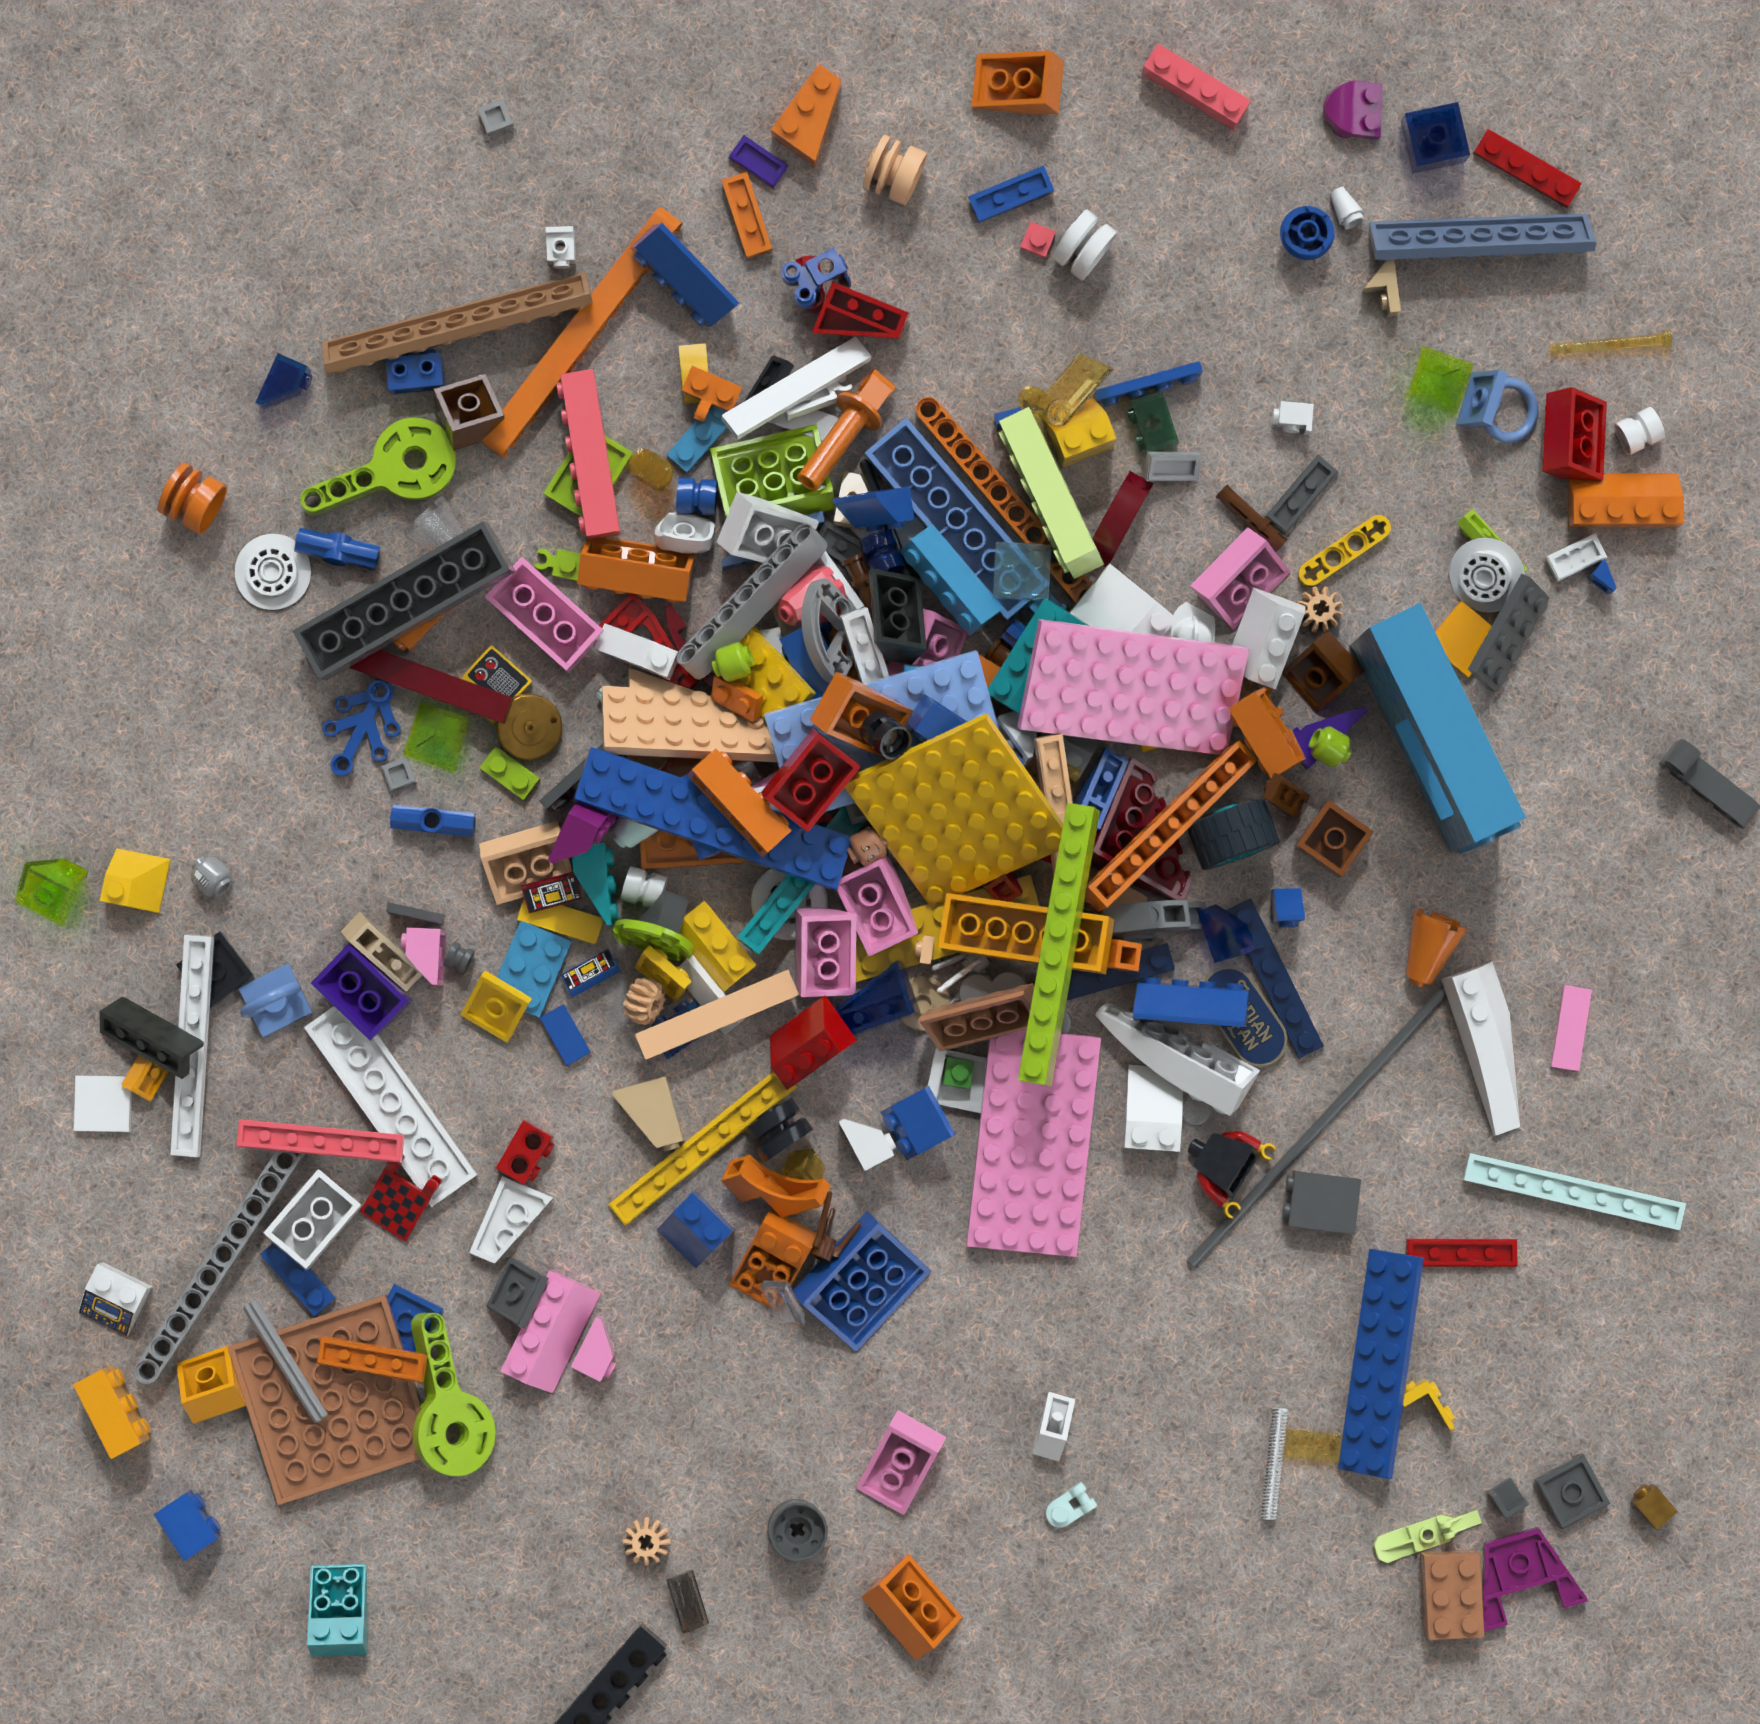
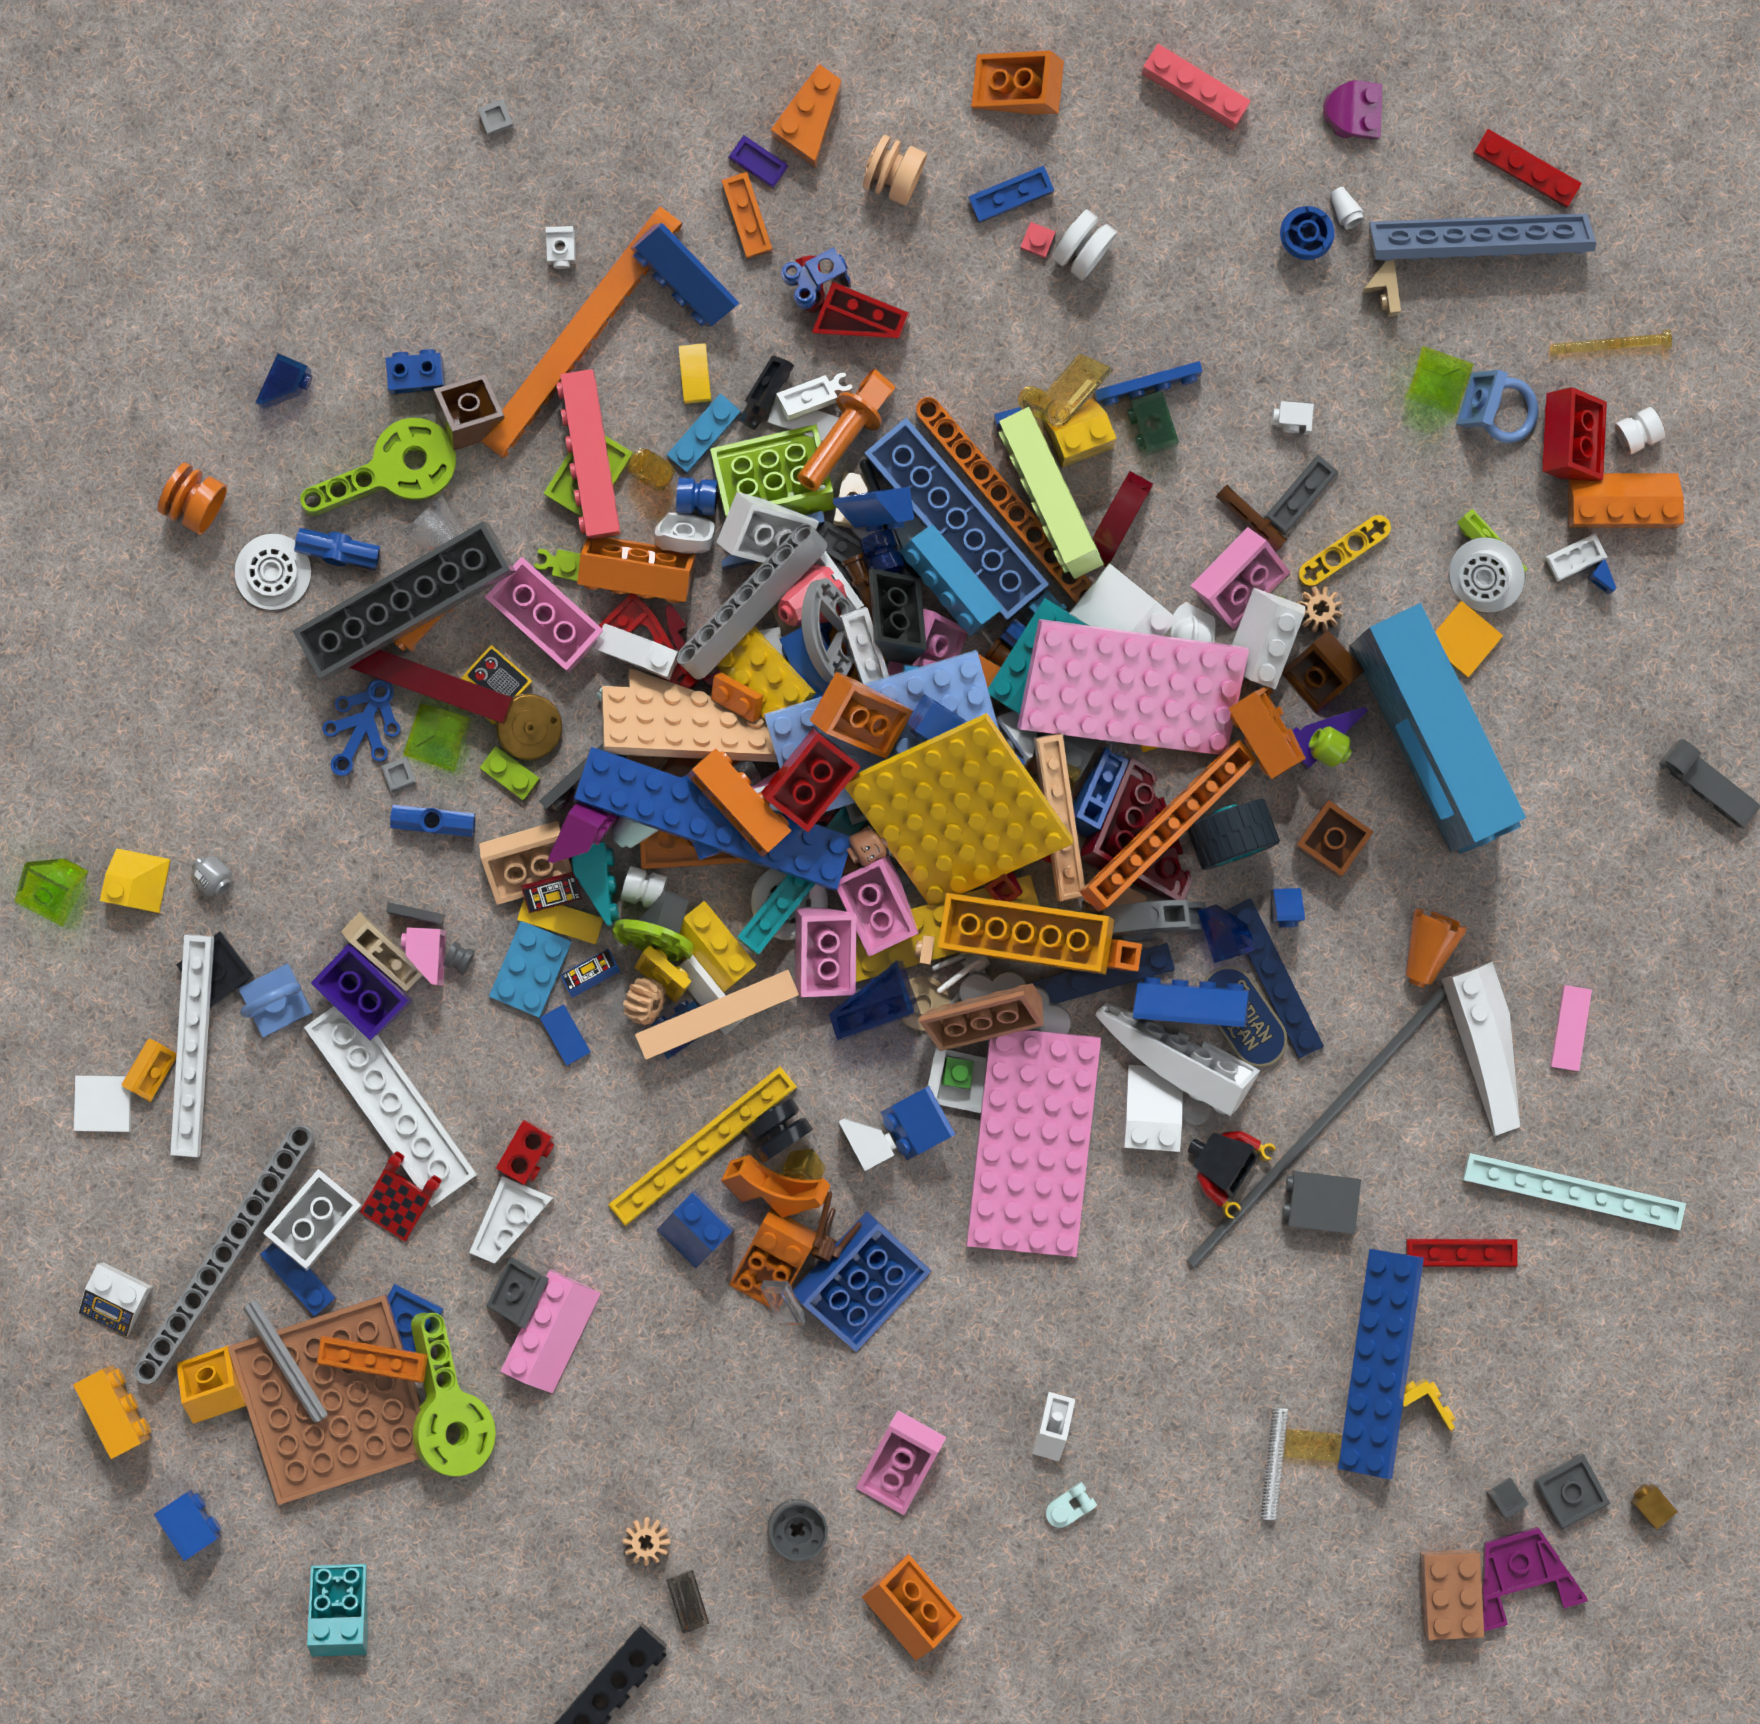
pearl dark grey panel [100,997,204,1079] -> none
coral tile [236,1119,405,1163] -> none
medium nougat plate [322,272,593,374] -> none
yellow plate [460,970,532,1043] -> none
bright pink slope [571,1316,616,1382] -> none
tan slope [612,1076,684,1151] -> none
orange plate [681,366,743,423] -> none
lime head [712,642,755,682] -> none
white tile [721,336,872,440] -> none
red slope [770,995,857,1090] -> none
black wheel [860,711,911,760] -> none
clear light blue plate [993,542,1051,601] -> none
lime brick [1018,803,1100,1087] -> none
light grey tile [1143,452,1201,481] -> none
reddish brown plate [1262,773,1310,820] -> none
yellowish green piece [1373,1510,1482,1563] -> none
clear blue brick [1401,102,1470,174] -> none
dark grey plate [1468,573,1550,693] -> none

